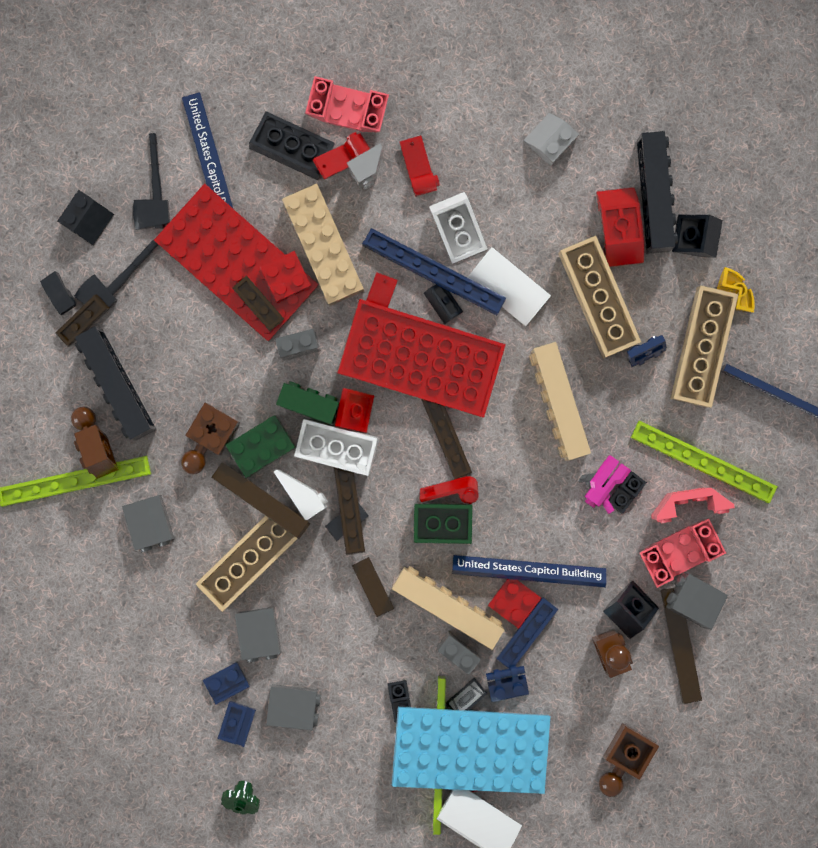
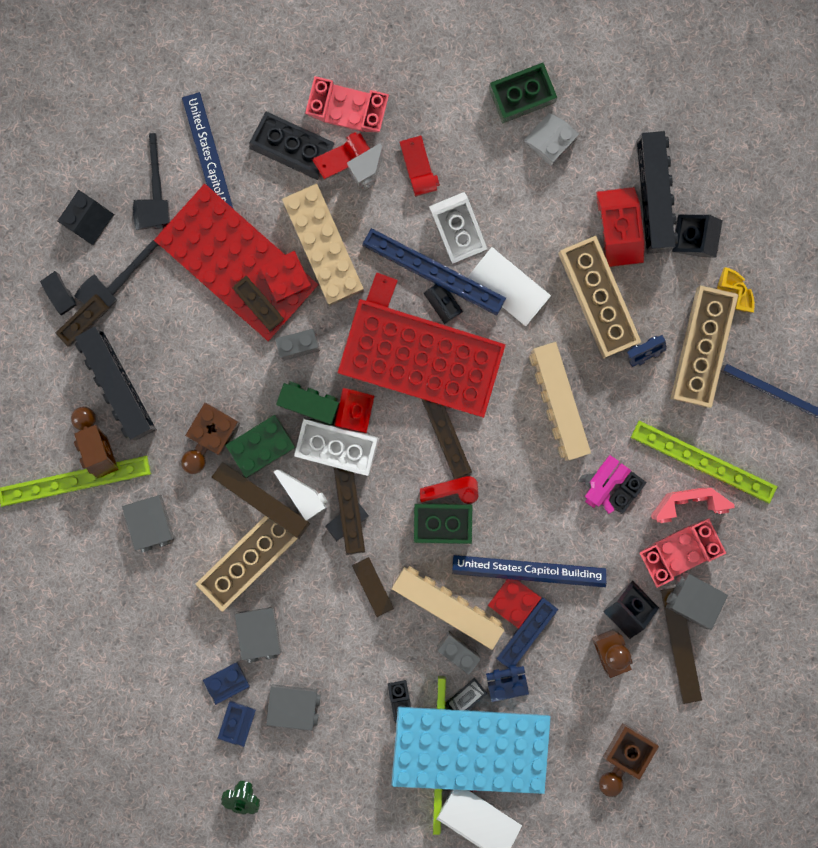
none -> dark green brick [489,62,557,124]

